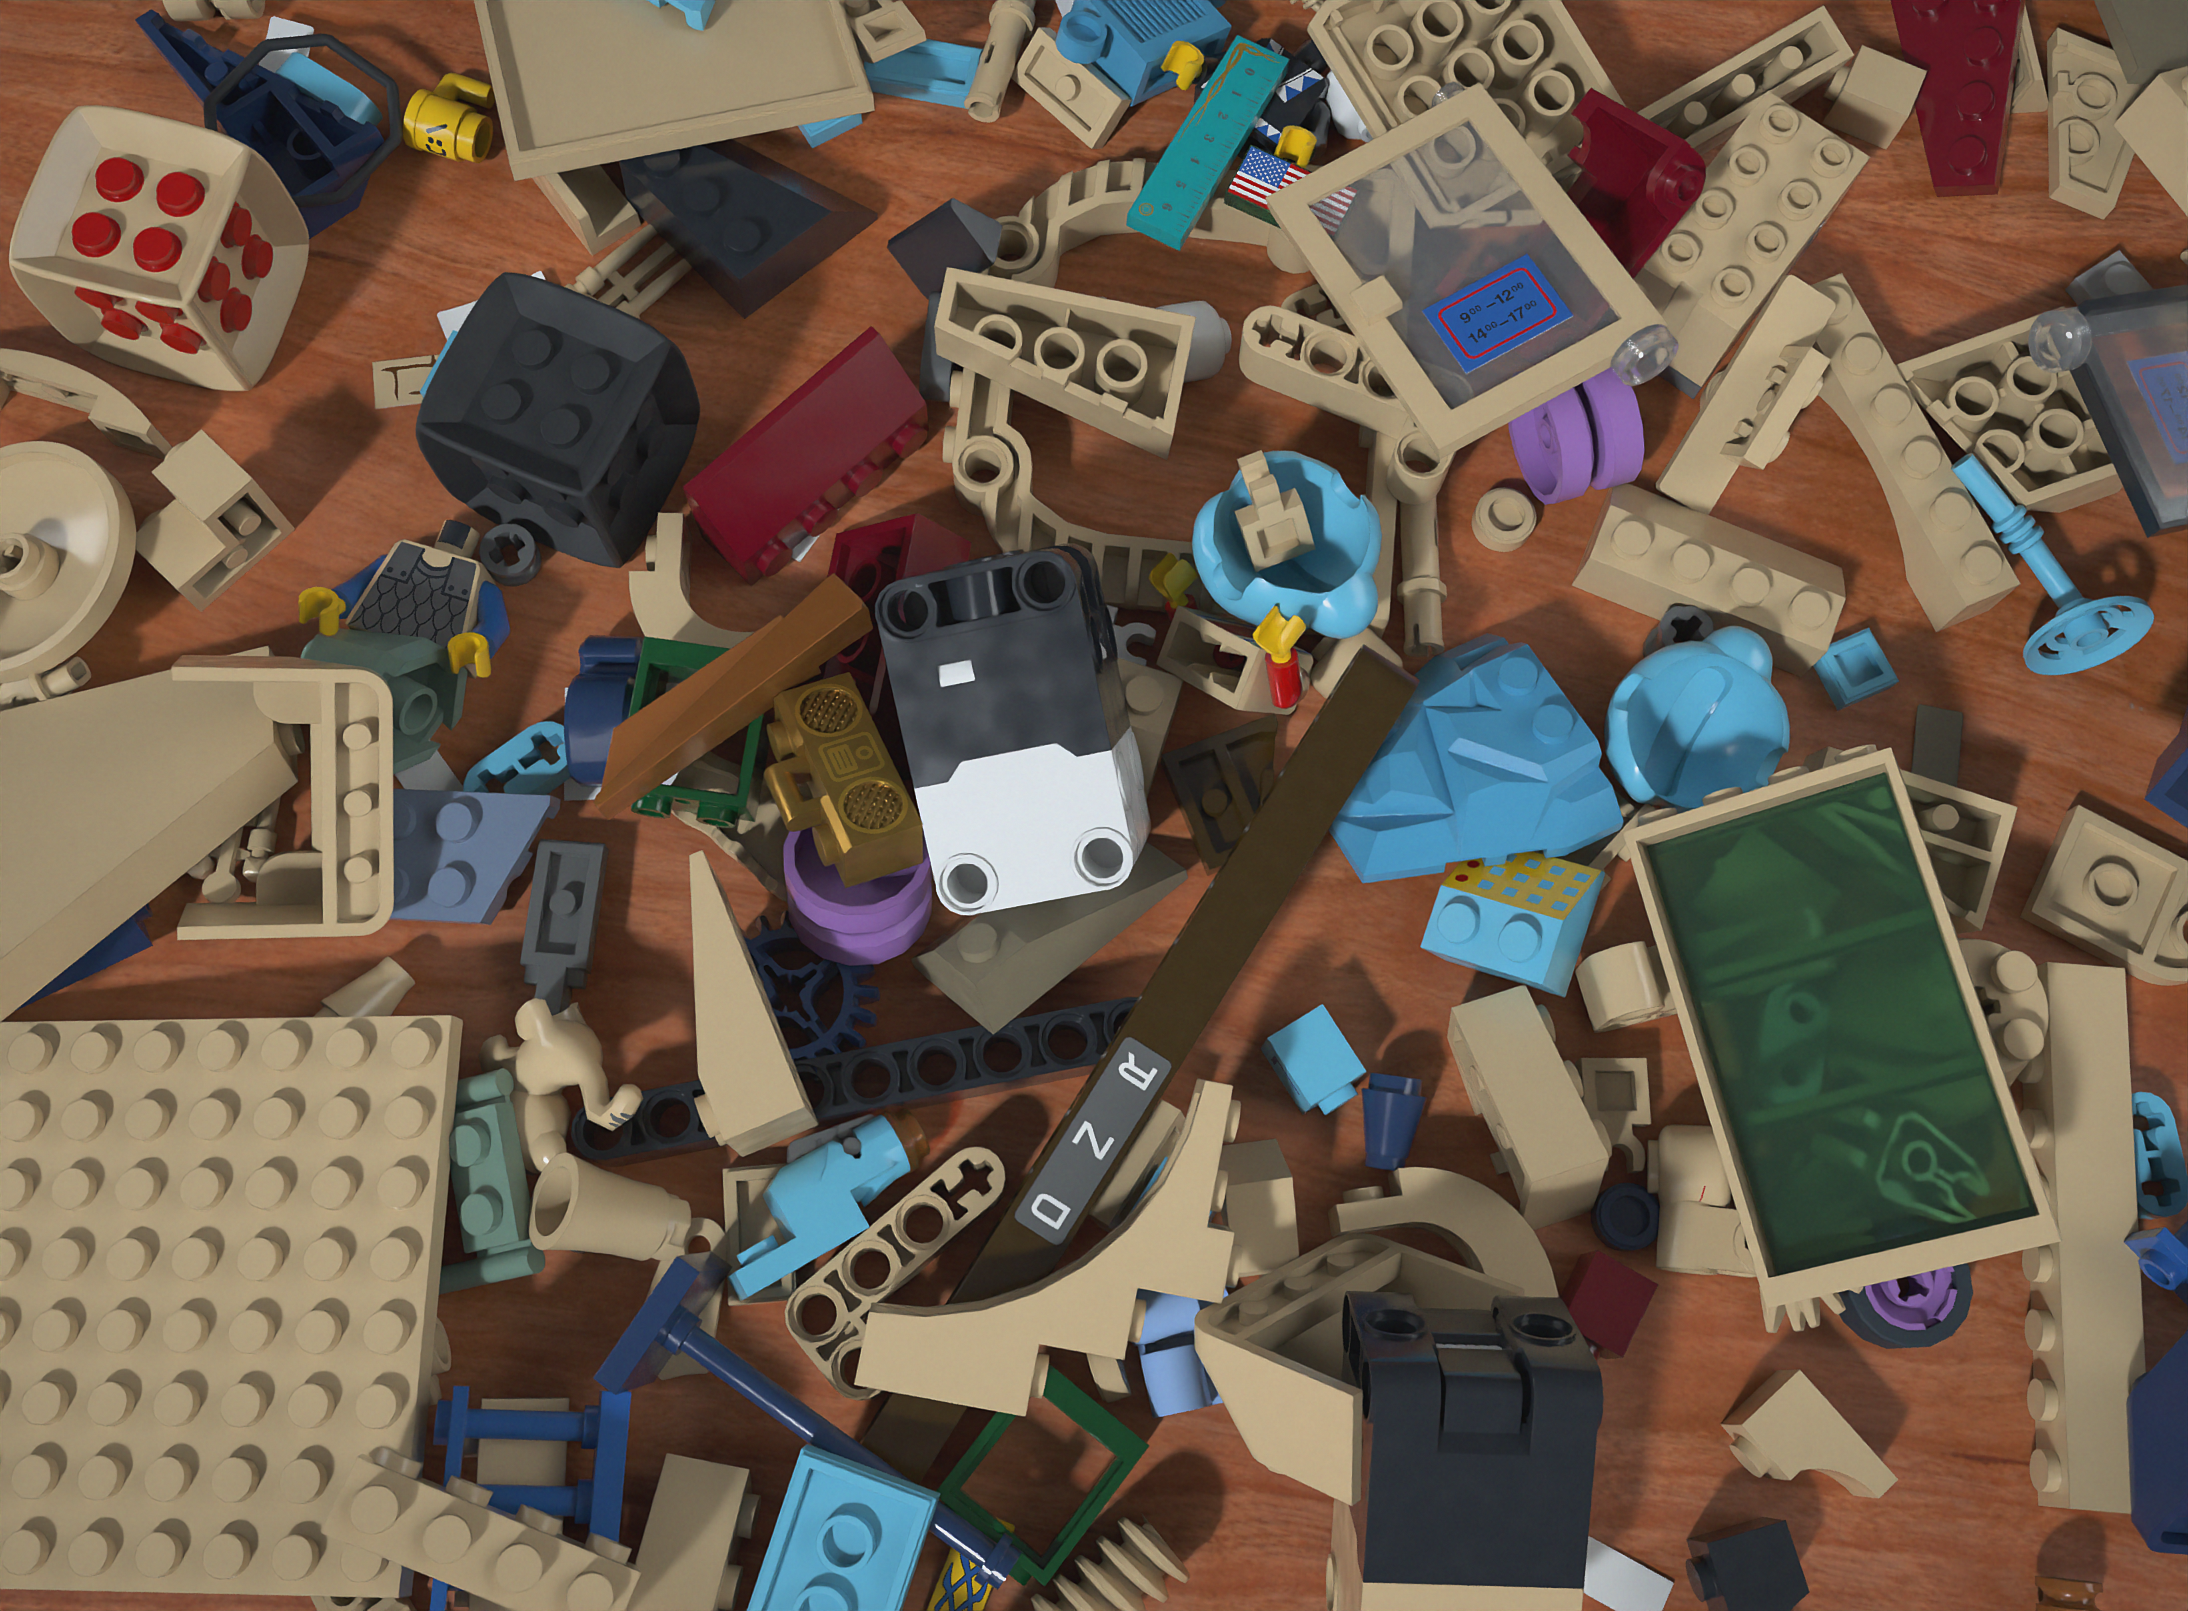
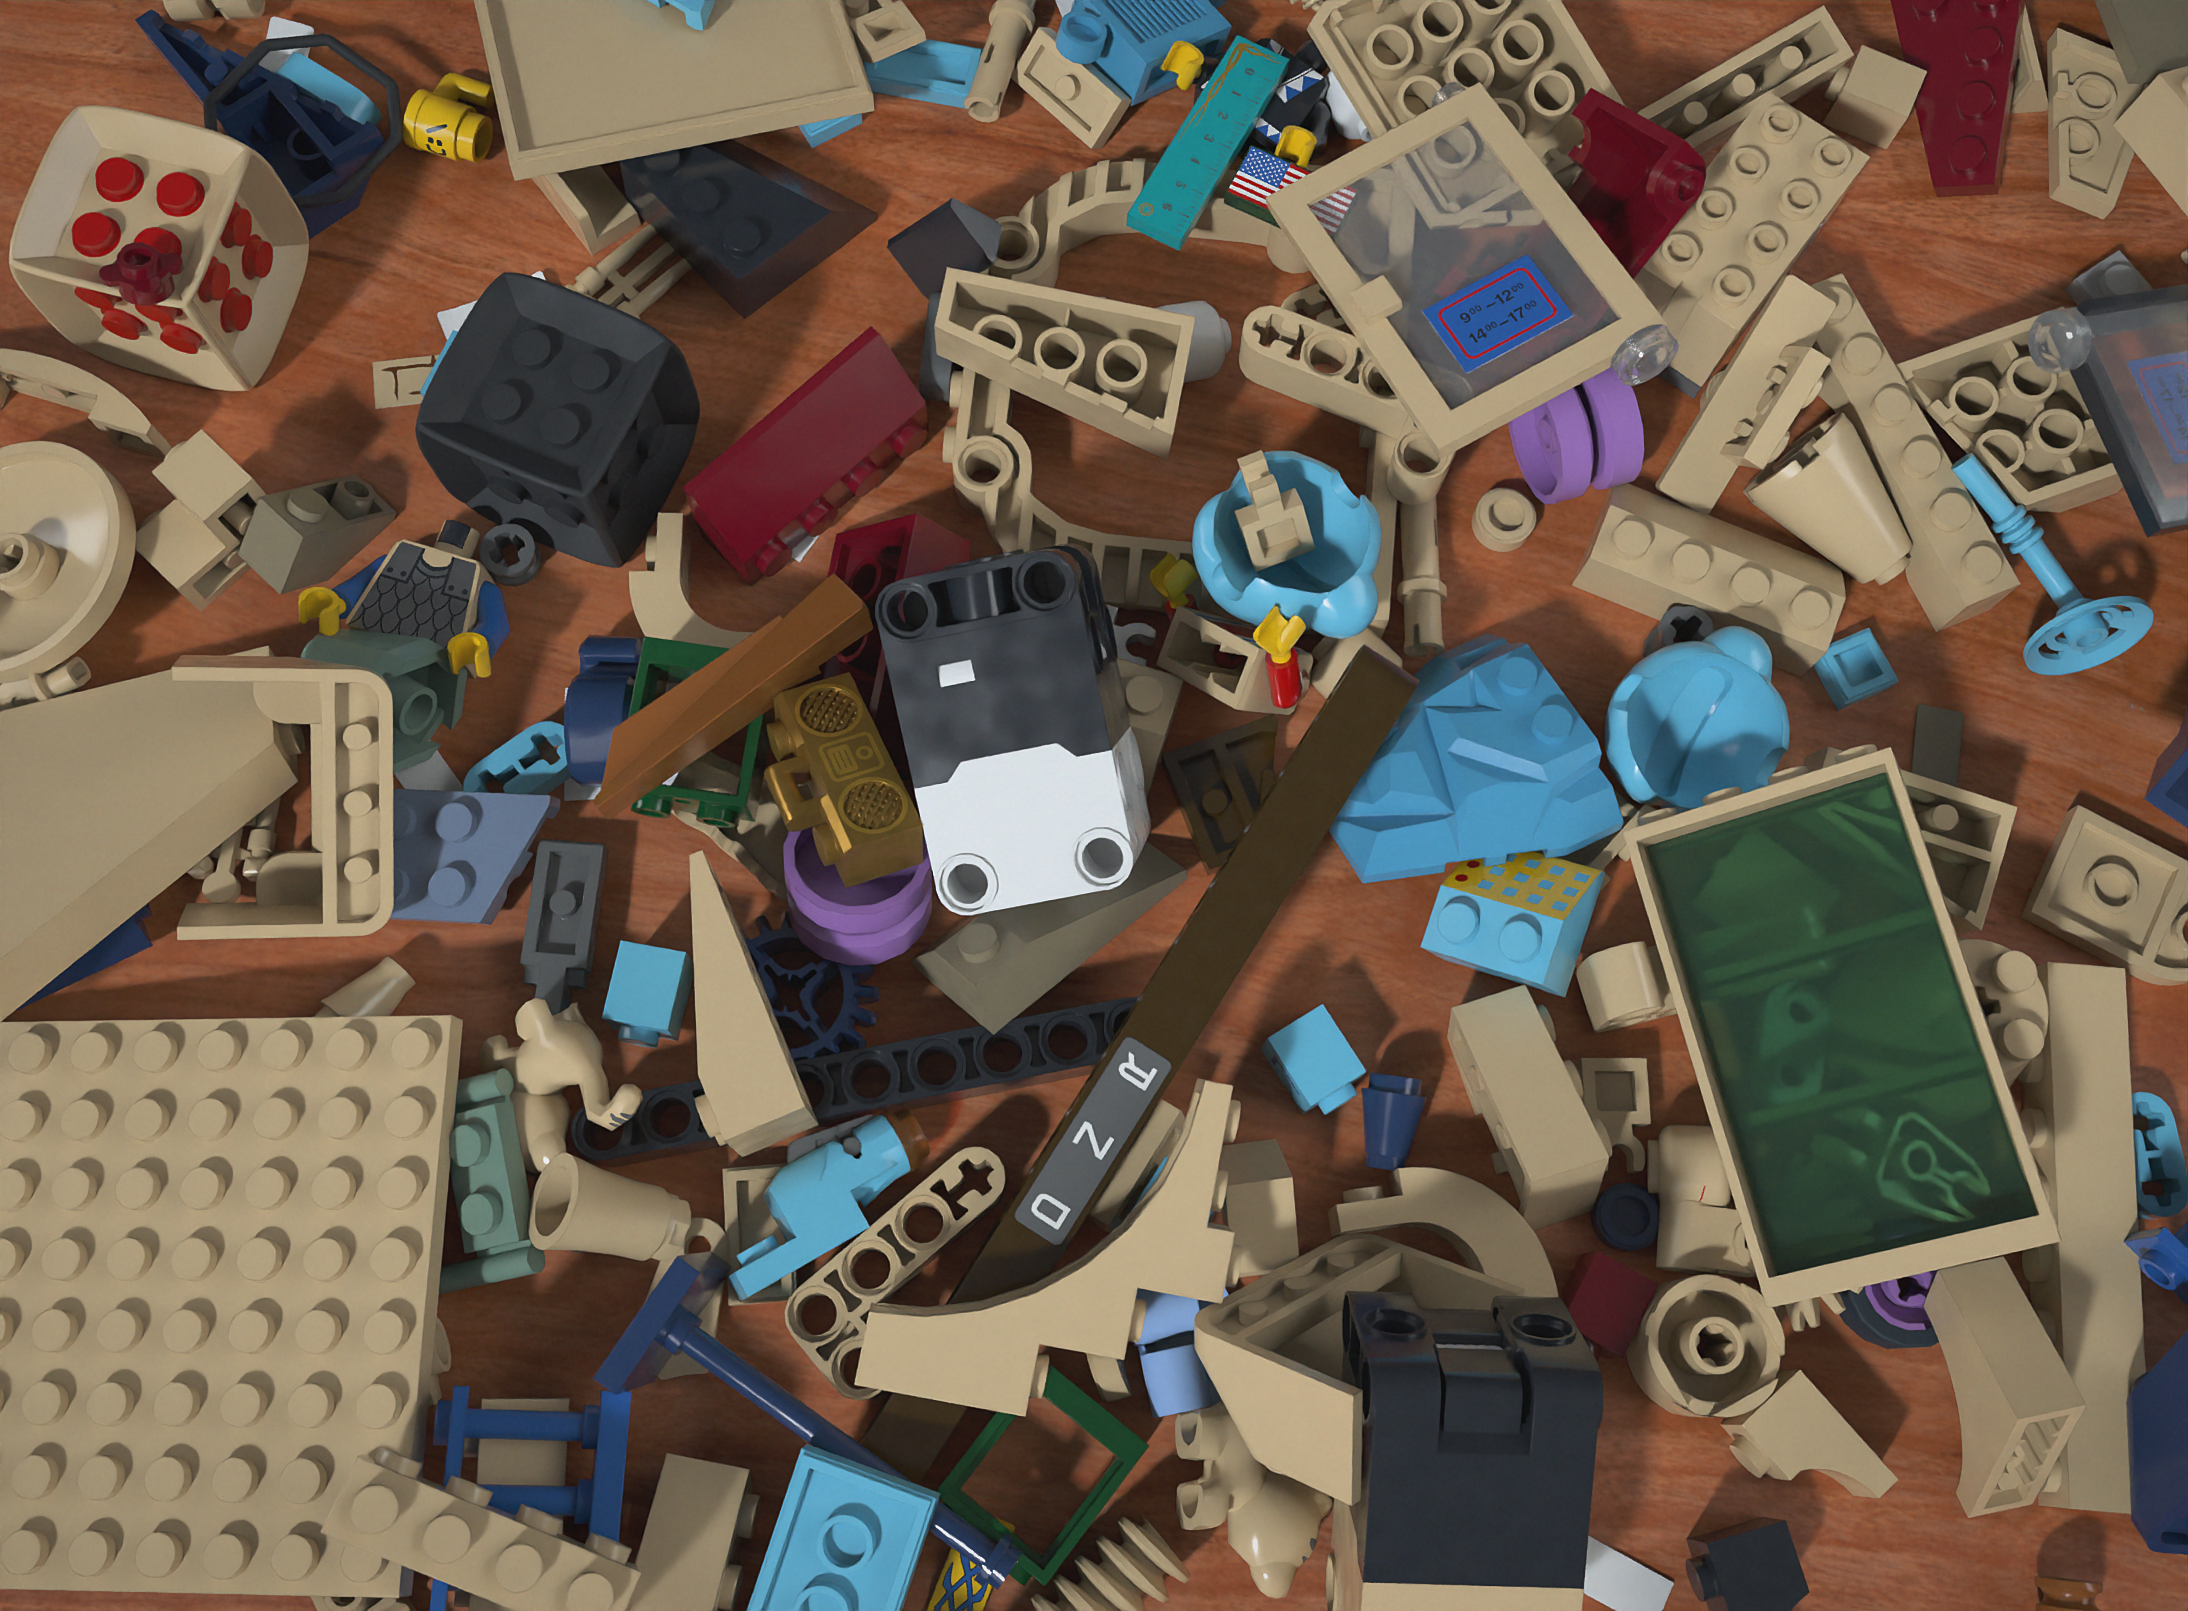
none -> dark red plate [99,242,184,305]
none -> dark tan slope [238,474,397,595]
none -> medium azure brick [602,940,694,1048]
none -> tan animal [1175,1400,1334,1599]
none -> tan brick [1626,1274,1785,1417]
none -> tan cone [1743,413,1913,585]
none -> tan arch [1923,1256,2087,1518]

